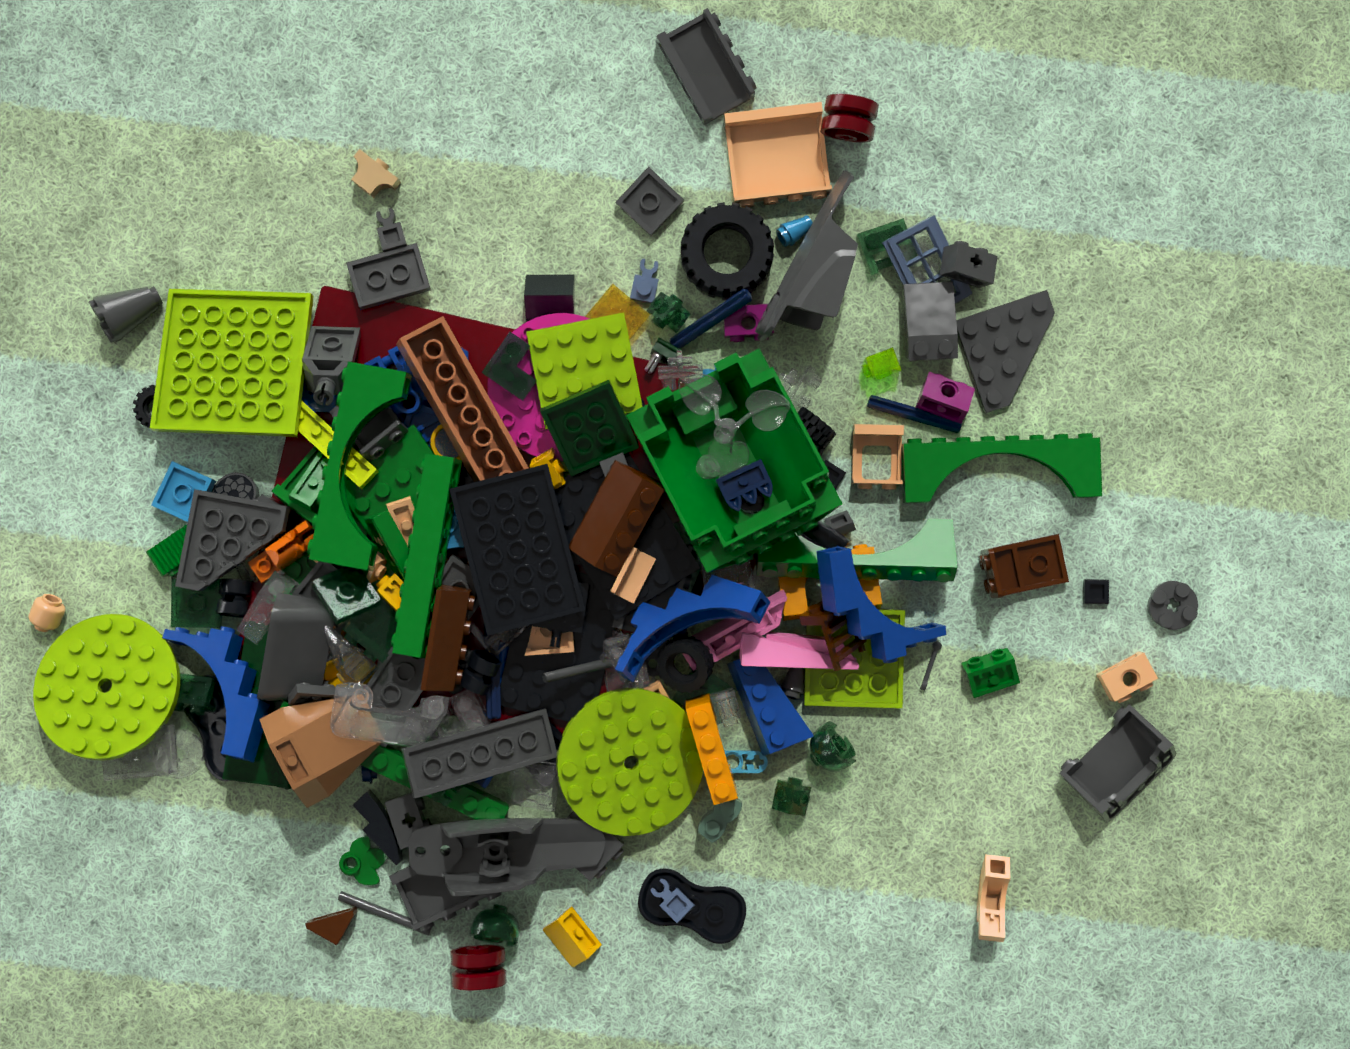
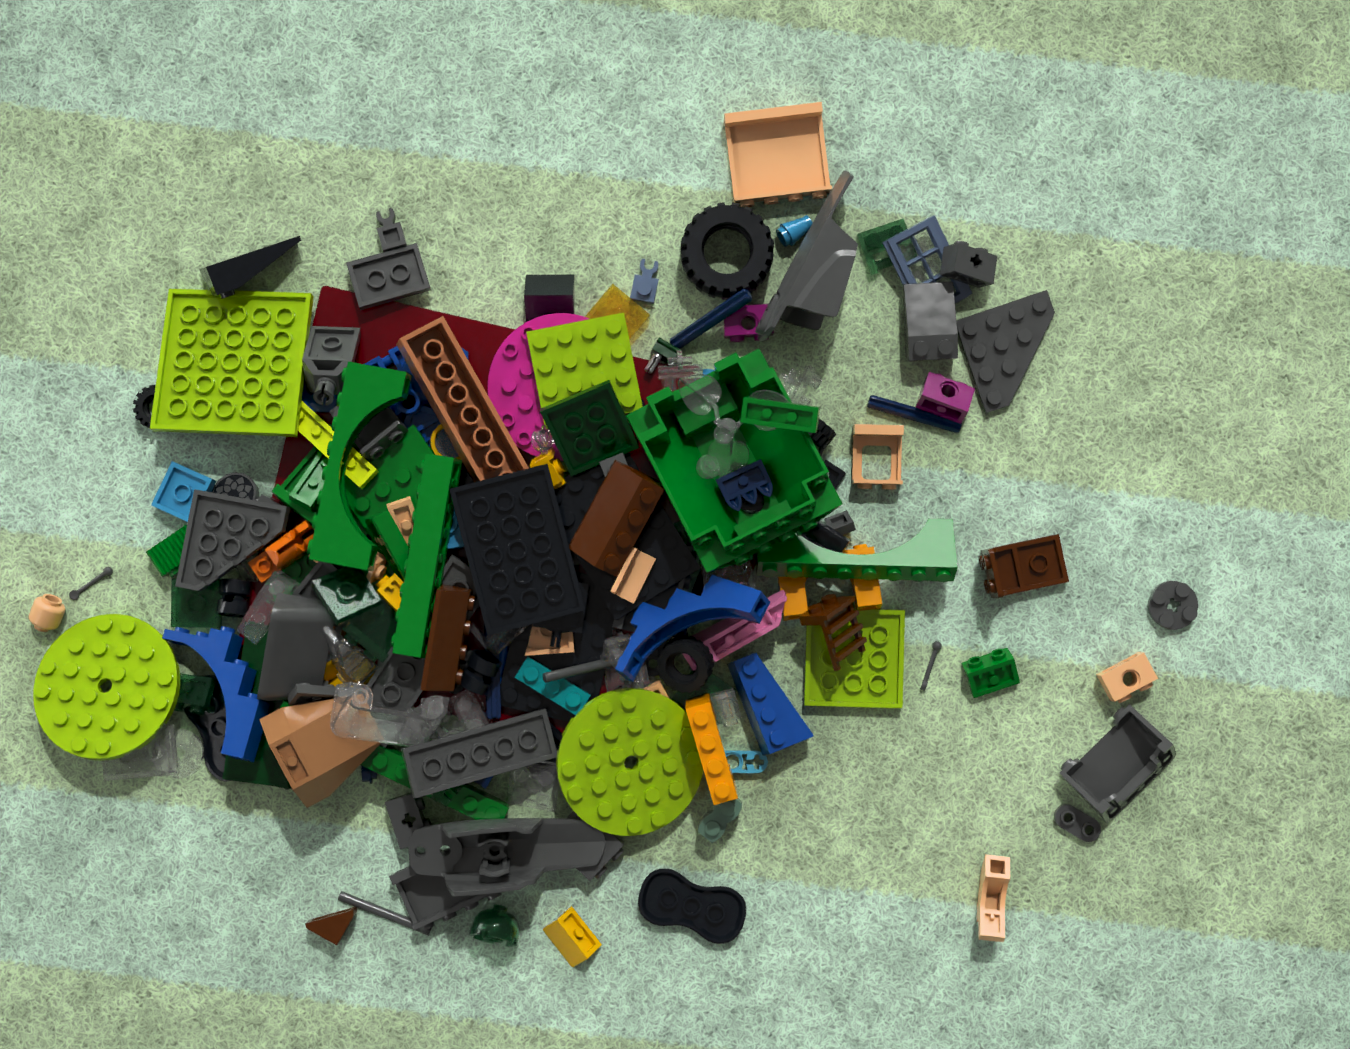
dark grey cone [89,286,163,343] -> none
green plate [339,837,388,885] -> none
tan brick [351,149,401,198] -> none
black slope [353,789,403,865] -> none
dark red wheel [450,945,507,991] -> none
clear green plate [482,332,537,402] -> none
dark grey plate [615,167,684,236] -> none
clear green brick [646,292,691,333] -> none
sand blue plate [651,879,695,923] -> none
dark grey panel [656,8,757,125] -> none
bright pink wedge [739,632,859,670] -> none
clear green brick [772,777,812,816] -> none
dark grey cone [780,668,805,700] -> none
clear green cylinder [810,721,856,772] -> none
blue arch [816,546,946,663] -> none
dark red wheel [820,94,879,143] -> none
clear neon green window [861,347,901,381] -> none
green arch [902,433,1102,503] -> none
black tile [1083,579,1109,604] -> none
none -> dark grey hinge [69,567,113,600]
none -> black wedge [200,236,301,299]
none -> teal plate [515,656,591,715]
none -> clear plate [531,425,555,455]
none -> green plate [740,397,820,433]
none -> dark grey plate [1054,804,1101,842]

